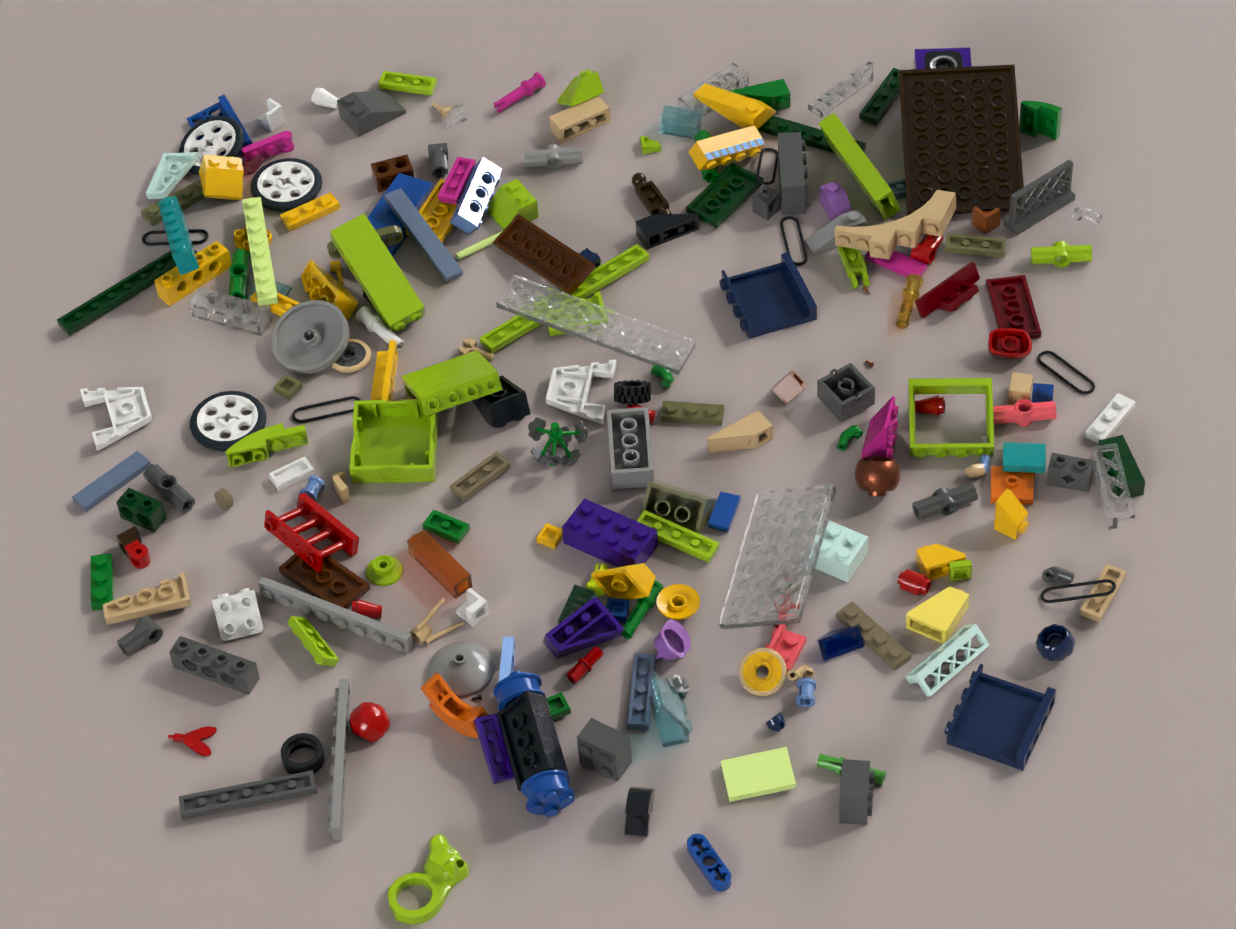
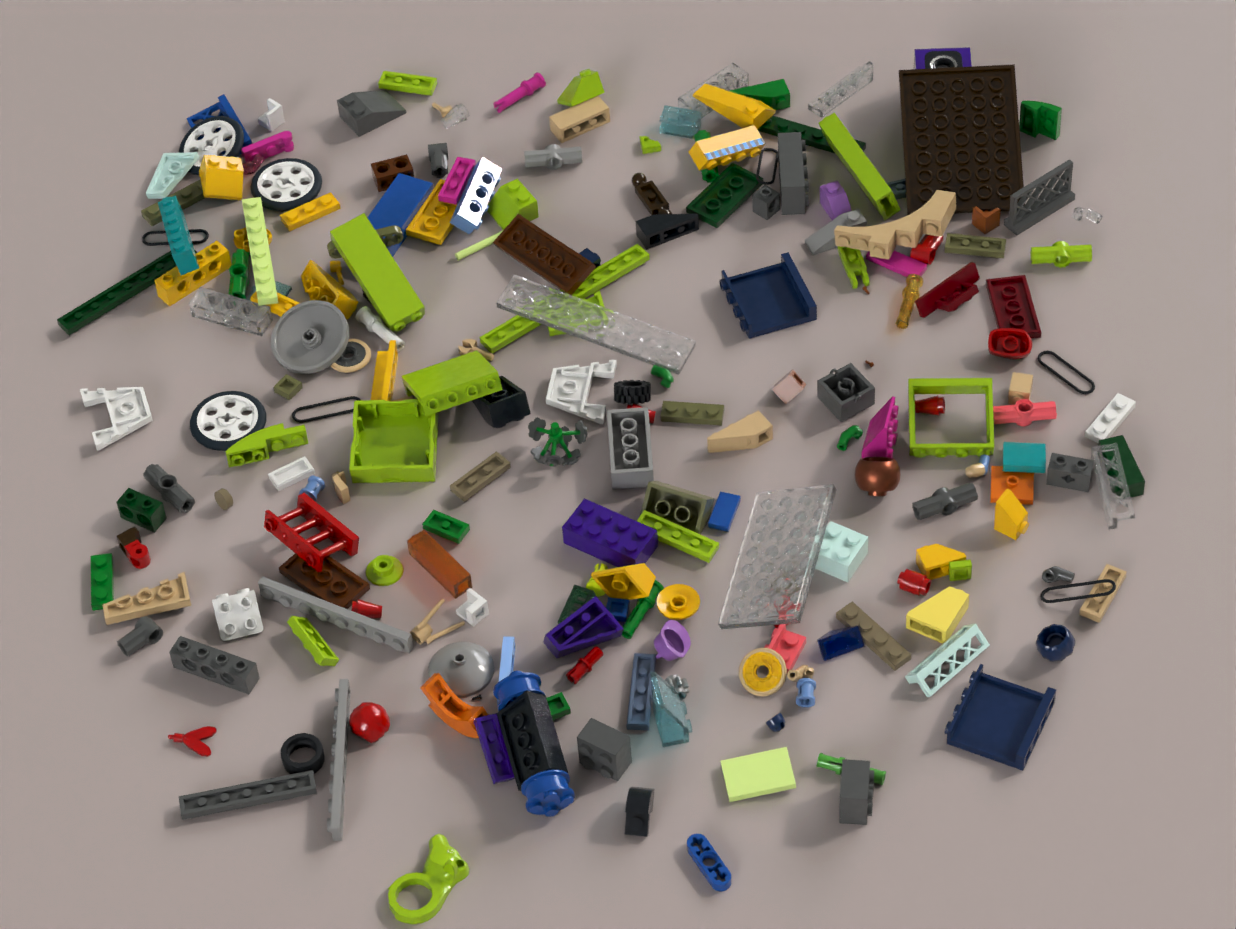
sand blue tile [72,451,151,512] -> none
white cone [311,88,339,109] -> none
sand blue tile [384,188,463,282] -> none
yellow tile [536,523,563,549] -> none
black piece [780,216,808,265] -> none
dark green plate [859,68,900,125] -> none
blue plate [1032,383,1054,403] -> none

